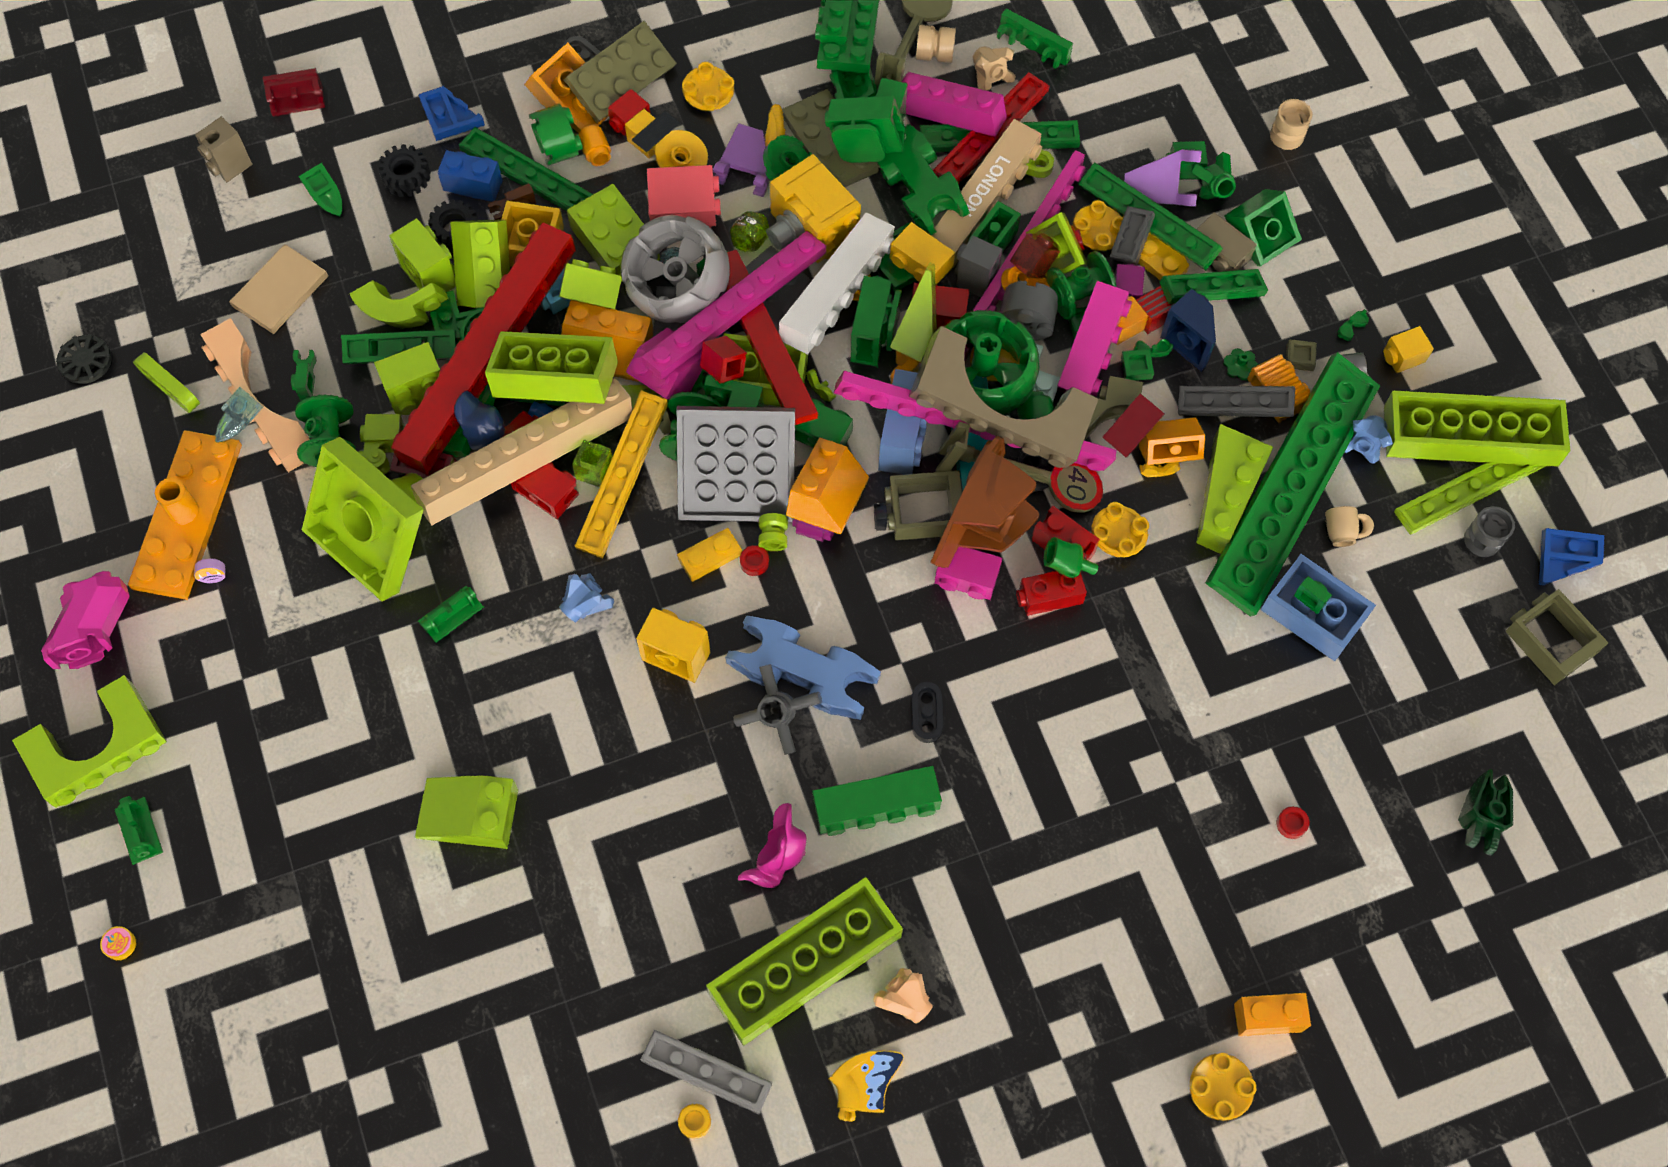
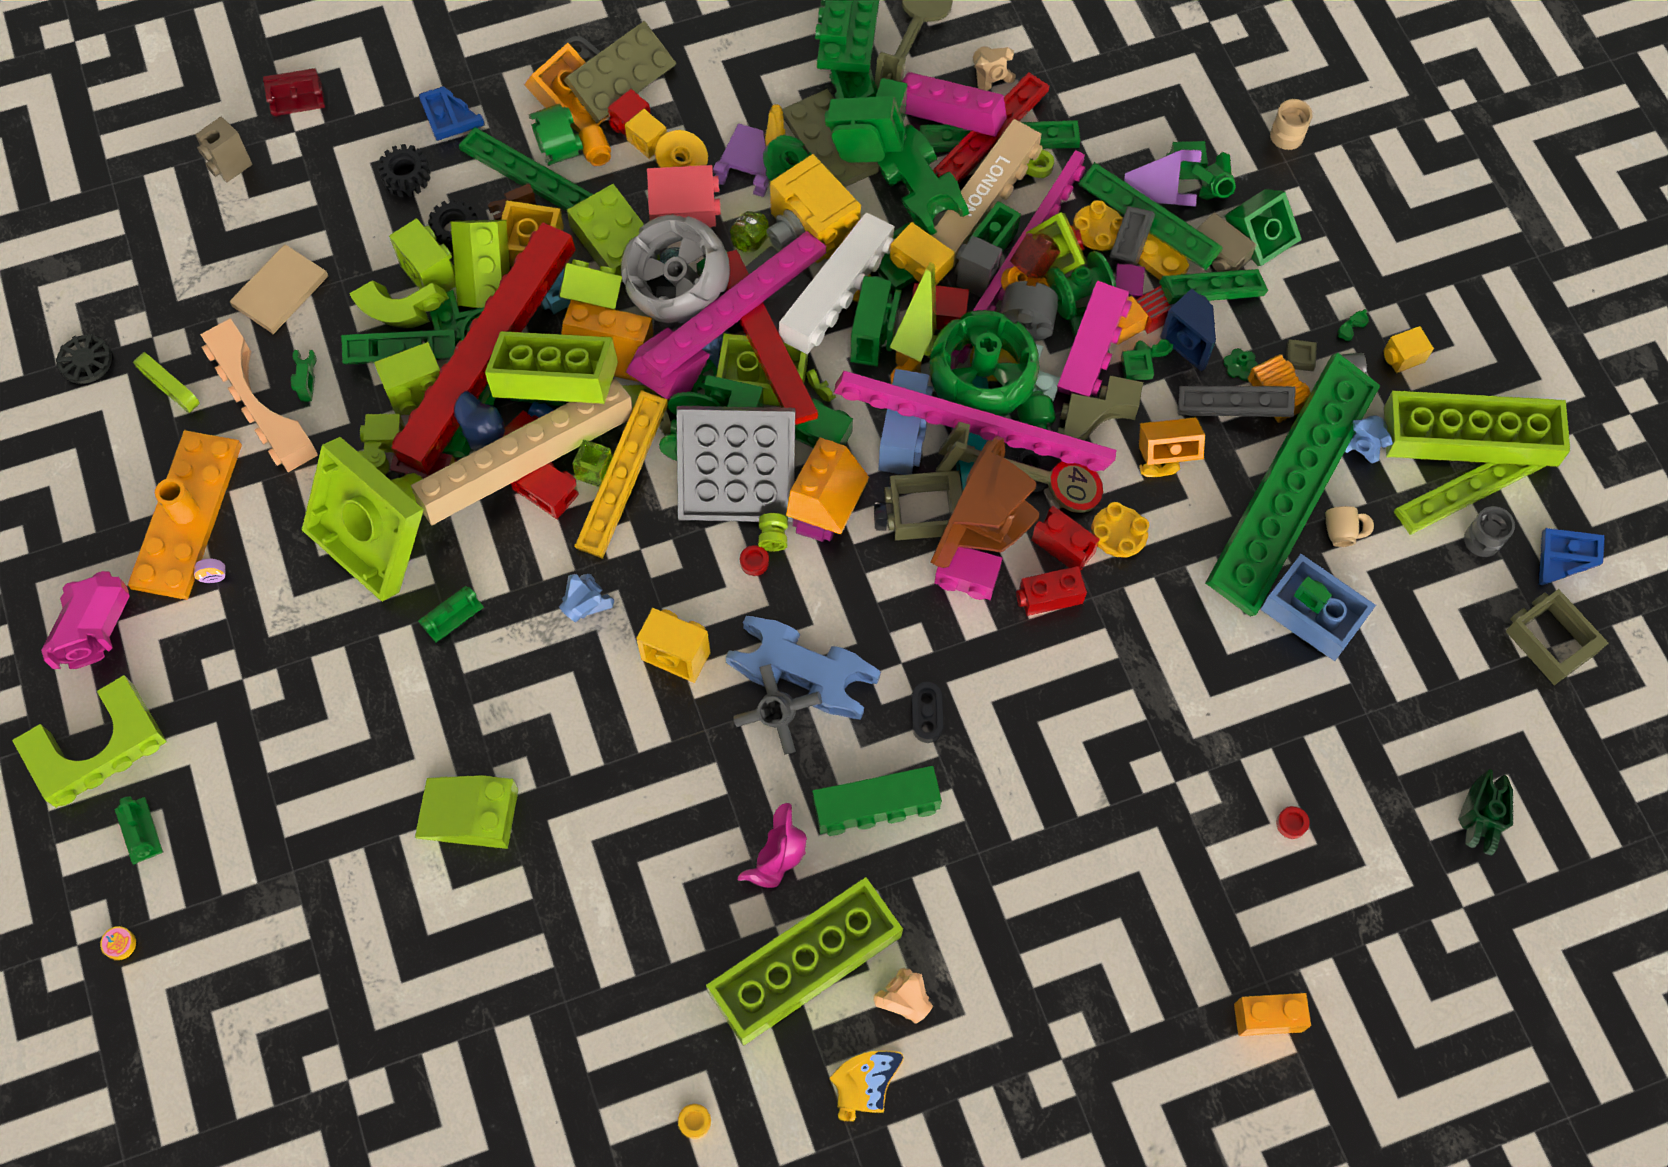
clear light blue plate [215,387,264,443] -> none
green hose [295,394,356,467] -> none
green plate [298,163,342,216] -> none
blue brick [438,150,503,202] -> none
black sticker [632,111,680,152] -> none
light grey tile [640,1030,772,1114] -> none
yellow plate [677,527,742,582] -> none
yellow dish [682,62,734,111] -> none
red brick [700,336,747,384] -> none
dark tan arch [909,326,1098,468] -> none
tan wheel [916,25,956,63] -> none
green plate [997,8,1073,68] -> none
green piece [1043,537,1098,578] -> none
dark red hinge [1102,393,1165,458] -> none
yellow dish [1189,1053,1257,1121] -> none
lime wedge [1196,424,1273,554] -> none

